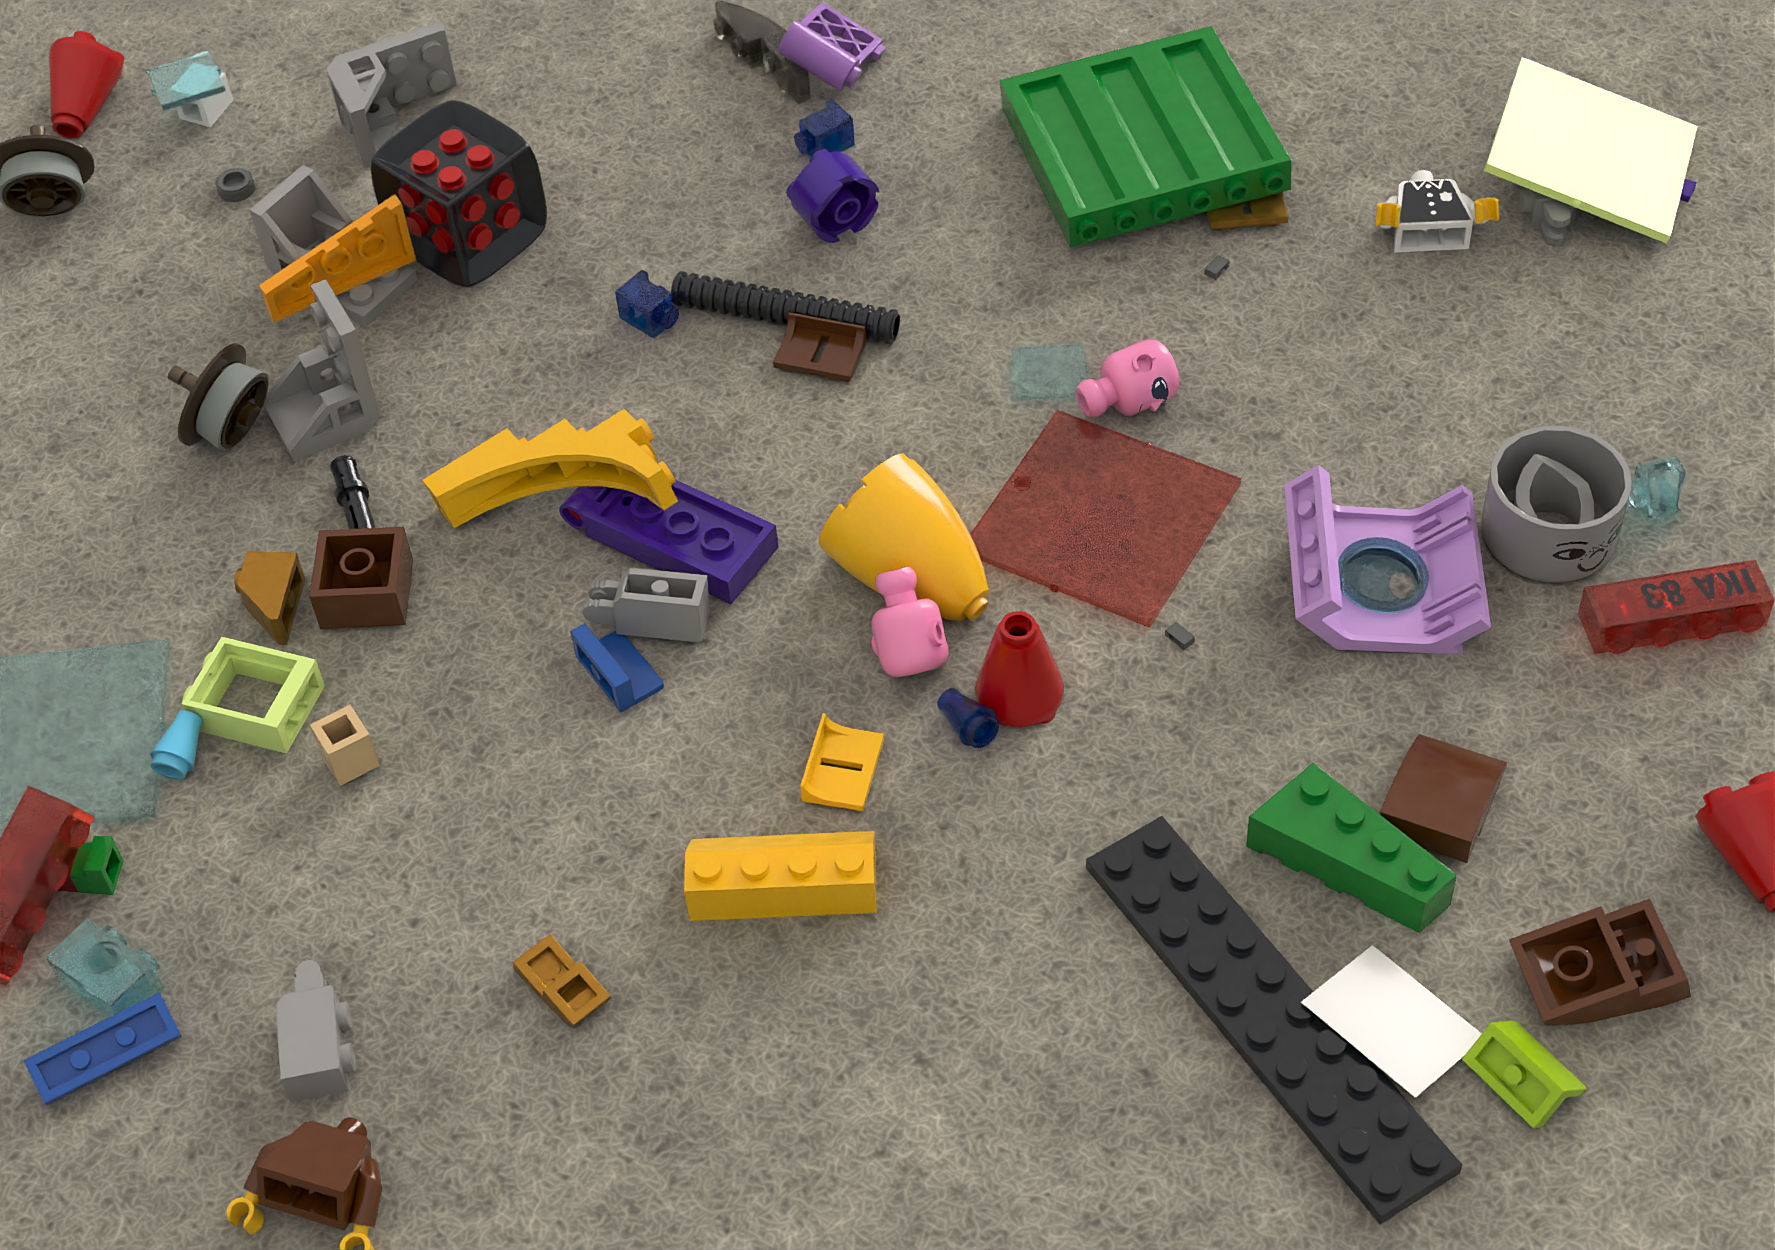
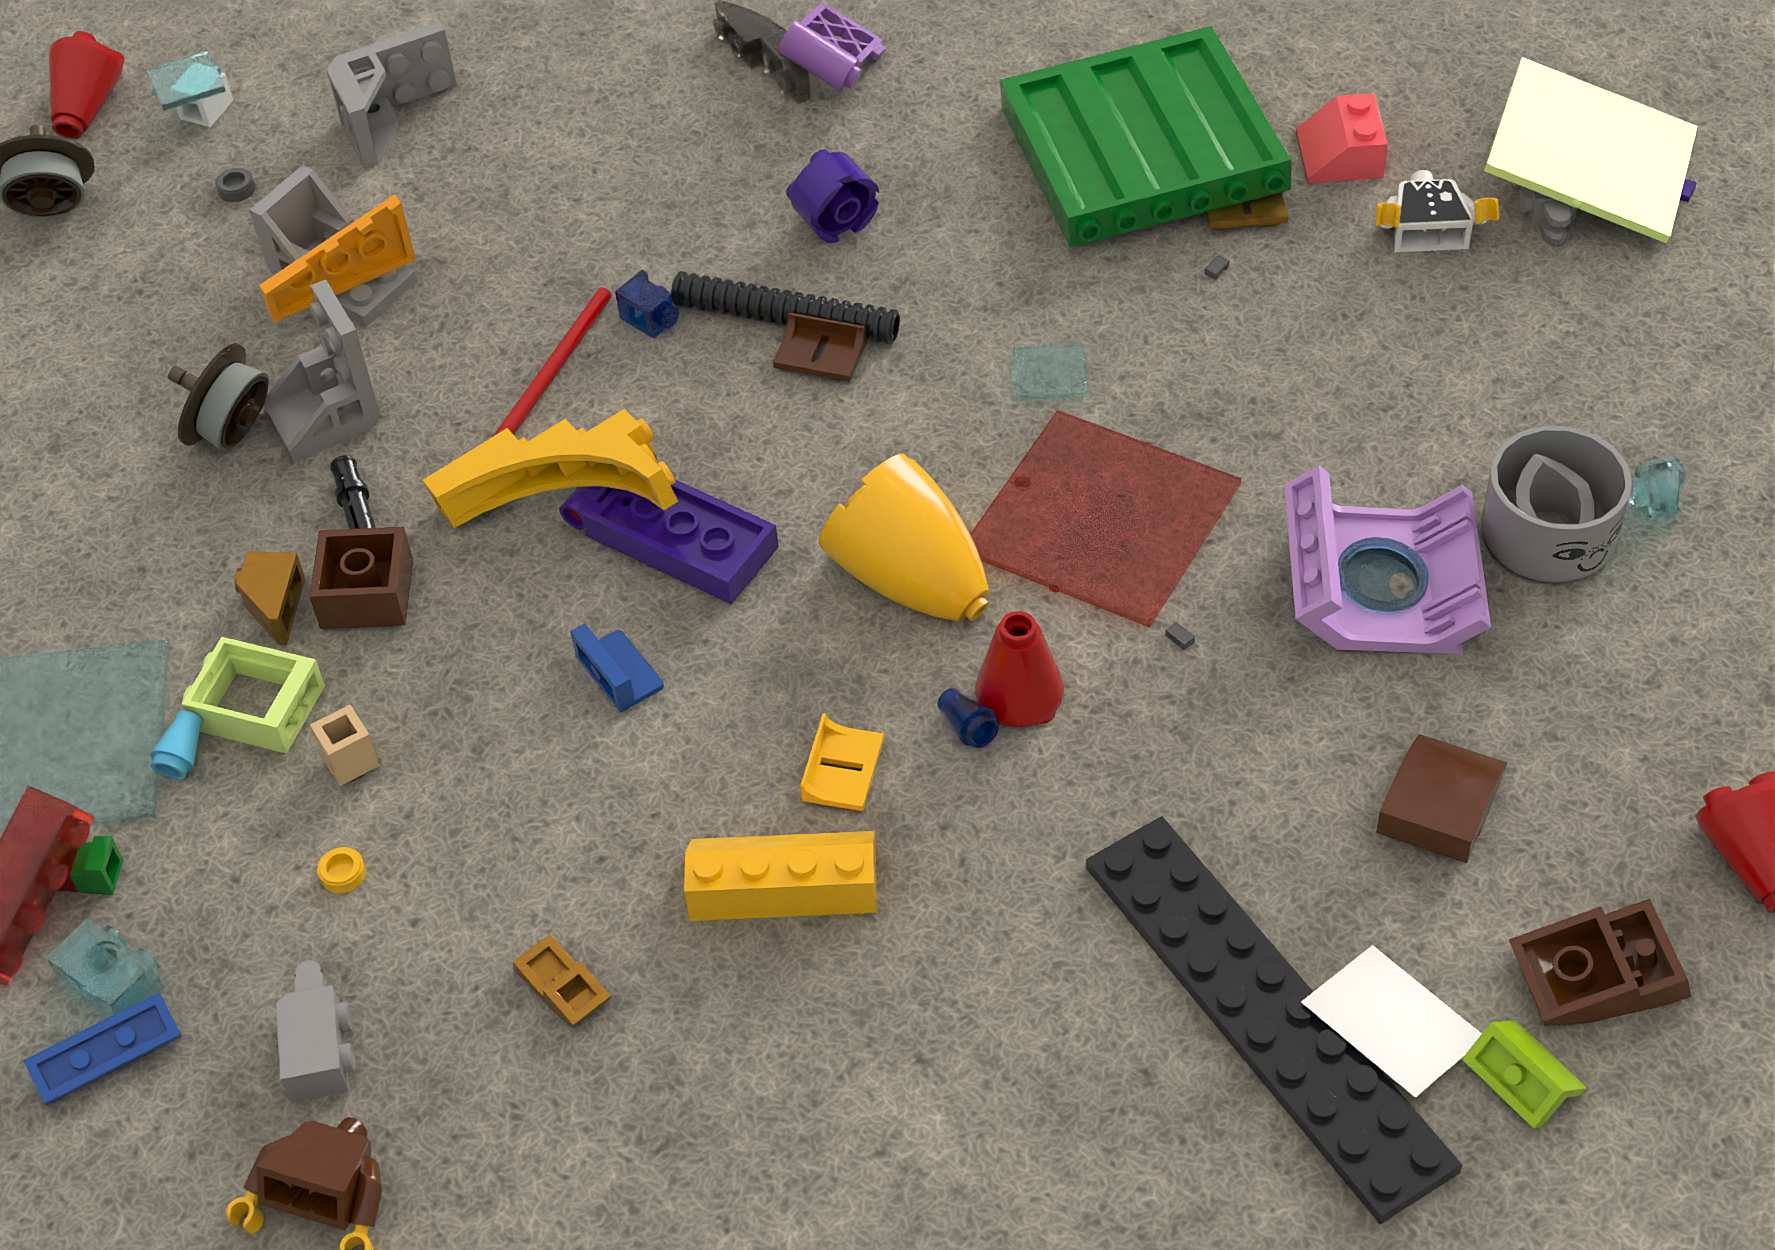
black piece [371,100,547,287] -> none
light grey hinge [582,568,710,643] -> none
clear blue brick [794,98,855,157] -> none
bright pink piece [871,567,949,678] -> none
bright pink piece [1075,339,1180,418] -> none
green wedge [1246,763,1457,933] -> none
clear red brick [1578,560,1775,654] -> none
none -> yellow tile [317,847,366,893]
none -> red piece [492,287,612,437]
none -> coral slope [1296,93,1388,184]

